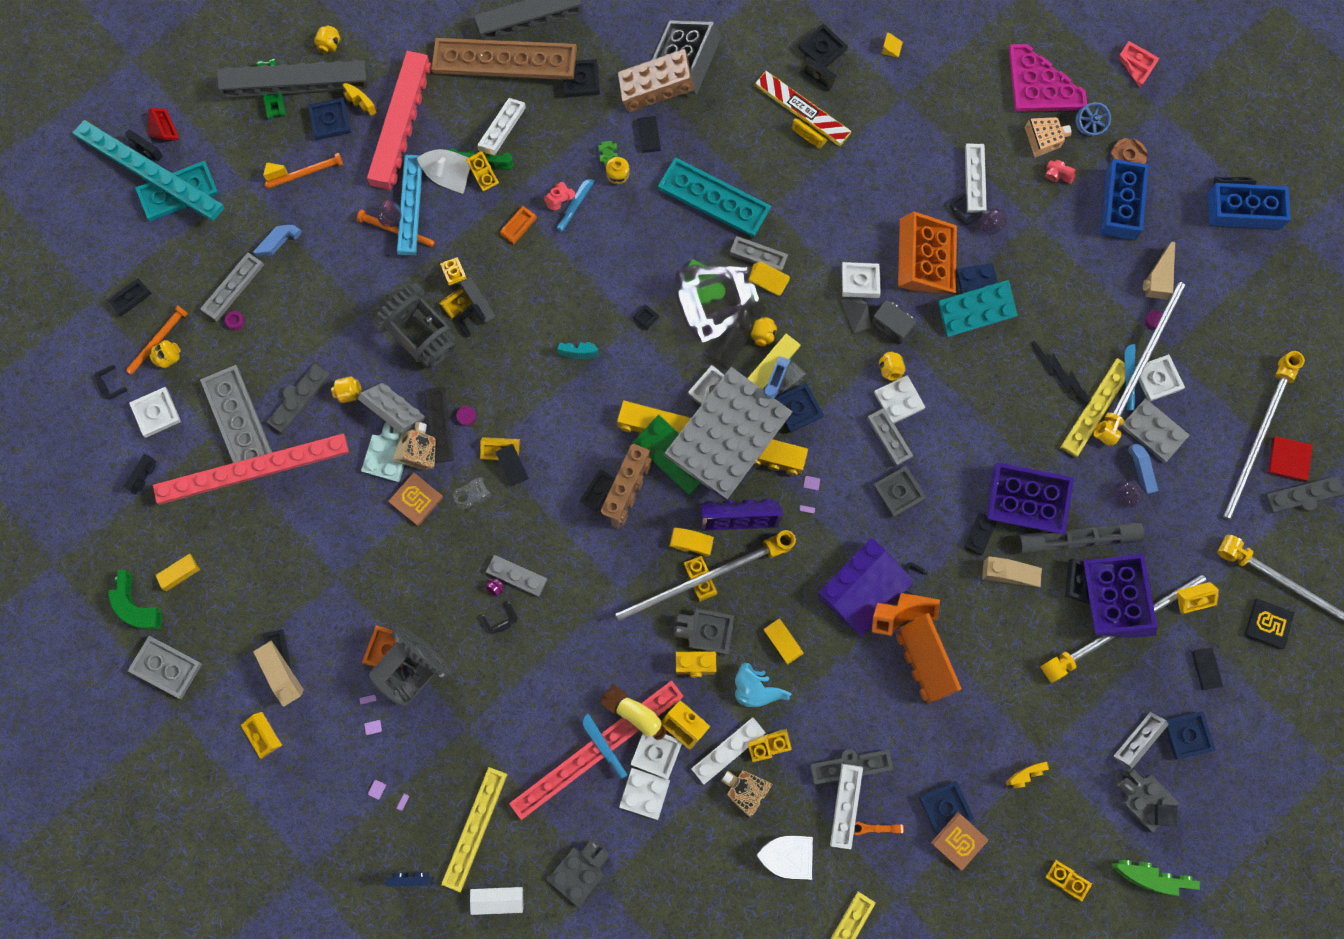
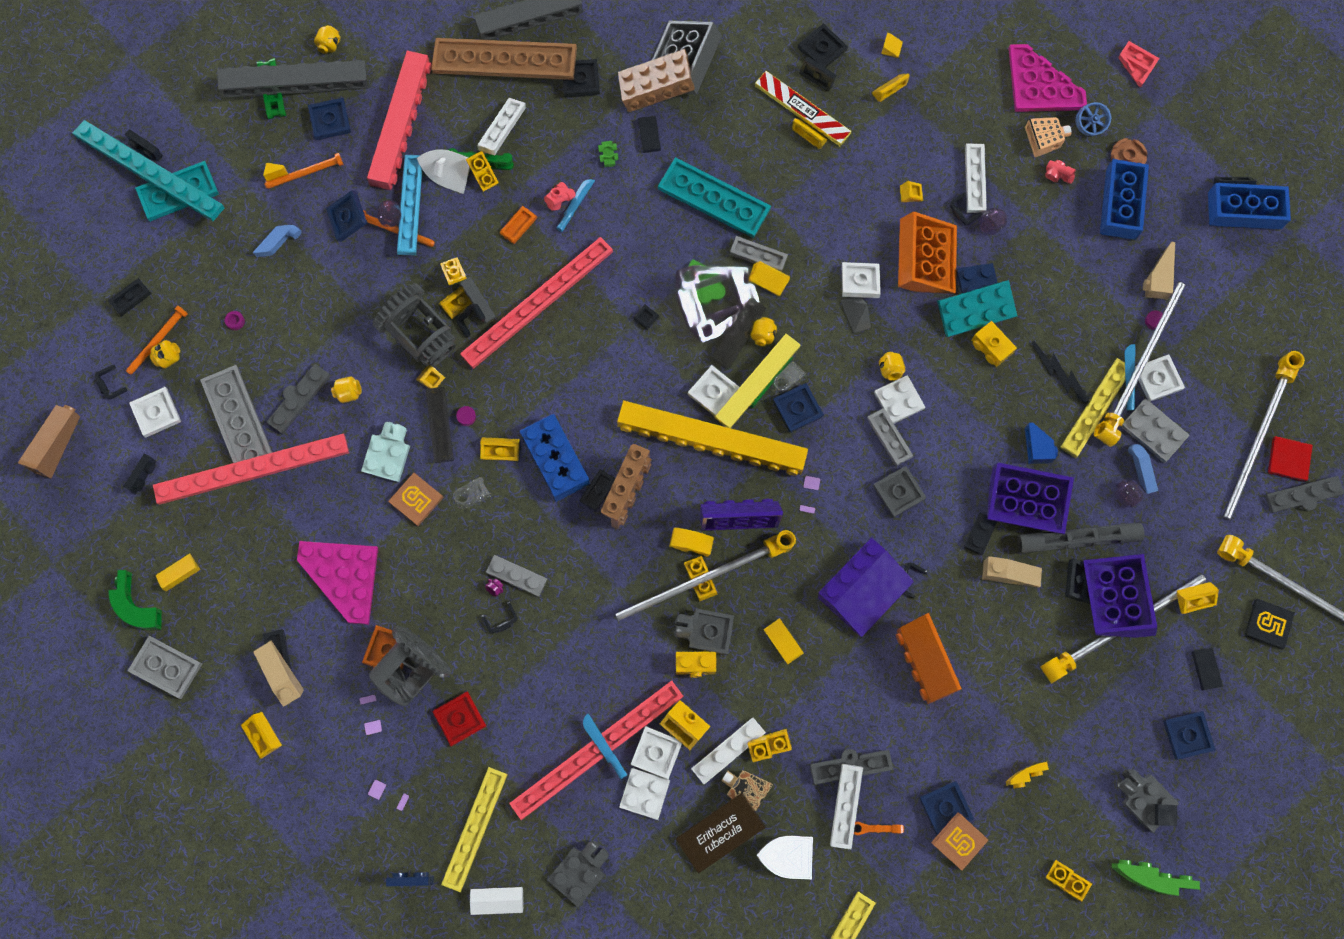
red slope [148,108,179,140] -> none
light grey plate [200,253,264,322] -> none
yellow slope [343,83,377,116] -> none
light grey plate [358,383,425,433] -> none
tan torso [393,422,435,470] -> none
black tile [495,444,529,487] -> none
teal slope [557,342,599,359] -> none
light yellow piece [599,685,666,740] -> none
yellow head [606,157,630,184] -> none
green plate [633,414,701,494] -> none
light grey plate [664,367,792,501] -> none
medium azure piece [735,663,792,707] -> none
medium blue piece [765,356,791,398] -> none
dark grey brick [871,300,917,344] -> none
orange arch [872,593,940,636] -> none
light grey plate [1114,712,1169,769] -> none
none -> medium nougat slope [18,405,80,479]
none -> dark pink plate [297,541,378,625]
none -> dark blue plate [326,190,367,242]
none -> yellow slope [416,365,445,392]
none -> red tile [432,691,487,747]
none -> coral plate [460,237,613,369]
none -> blue brick [520,414,590,502]
none -> dark brown tile [676,792,766,873]
none -> yellow slope [872,73,910,102]
none -> yellow slope [900,181,923,202]
none -> yellow brick [972,321,1017,367]
none -> blue slope [1025,423,1058,464]

